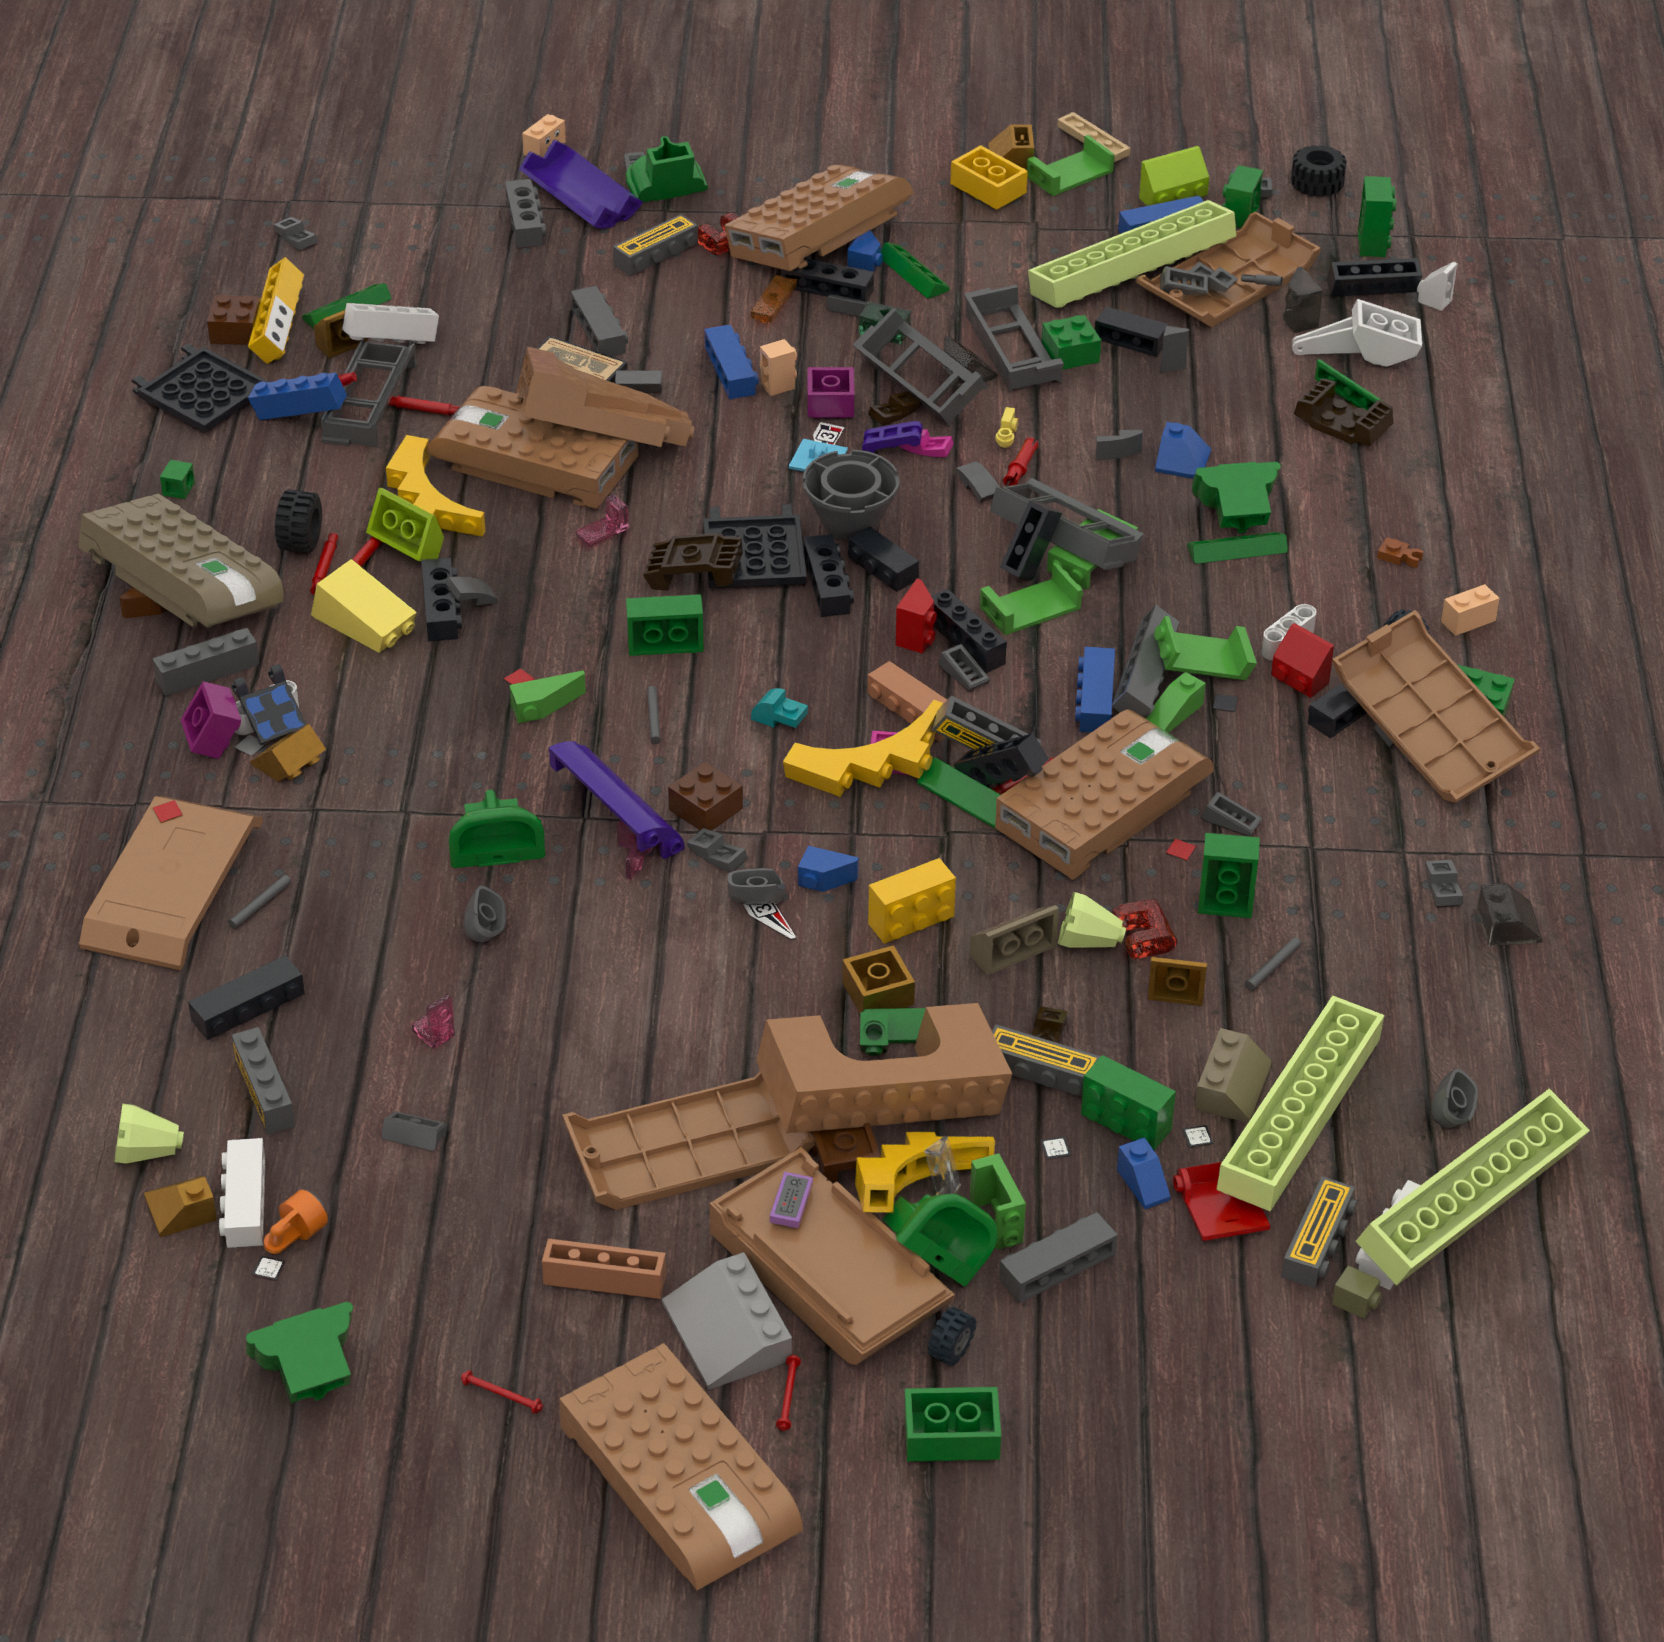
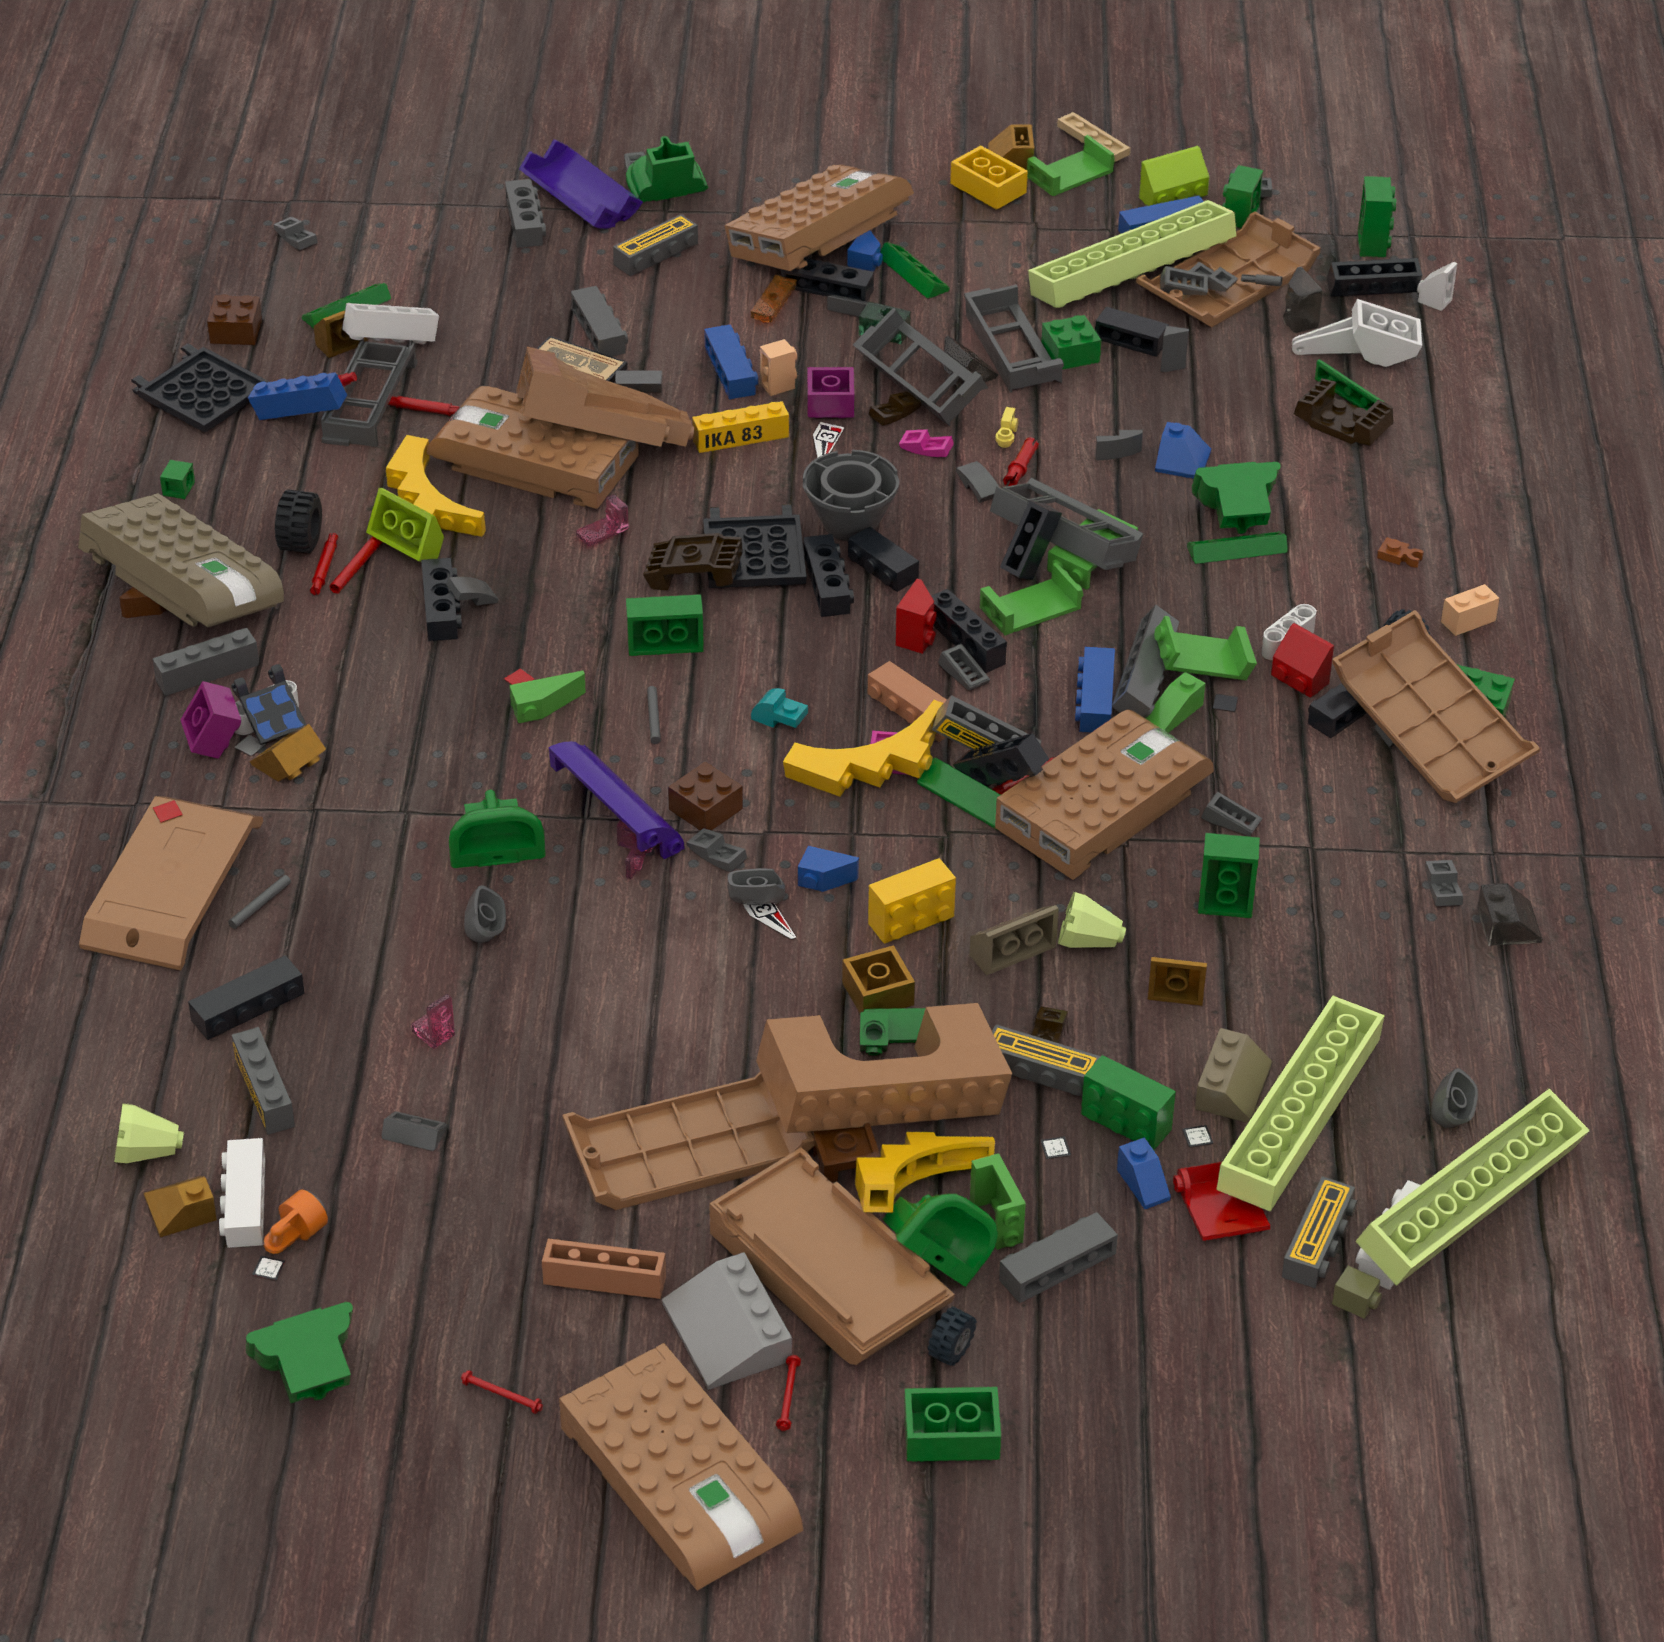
yellow brick [248,257,304,364] -> none
light yellow slope [311,559,416,653] -> none
light nougat brick [522,114,566,157] -> none
clear red connector [698,212,739,255] -> none
tile [770,1172,813,1228] -> none
medium azure piece [789,439,848,472] -> none
dark purple plate [862,421,923,453] -> none
clear slope [925,1136,961,1195] -> none
clear red connector [1112,899,1177,959] -> none
red sticker [1166,839,1196,860] -> none
dark grey bar [1245,937,1301,990] -> none
black tyre [1291,145,1347,196] -> none
none -> yellow brick [692,401,789,453]

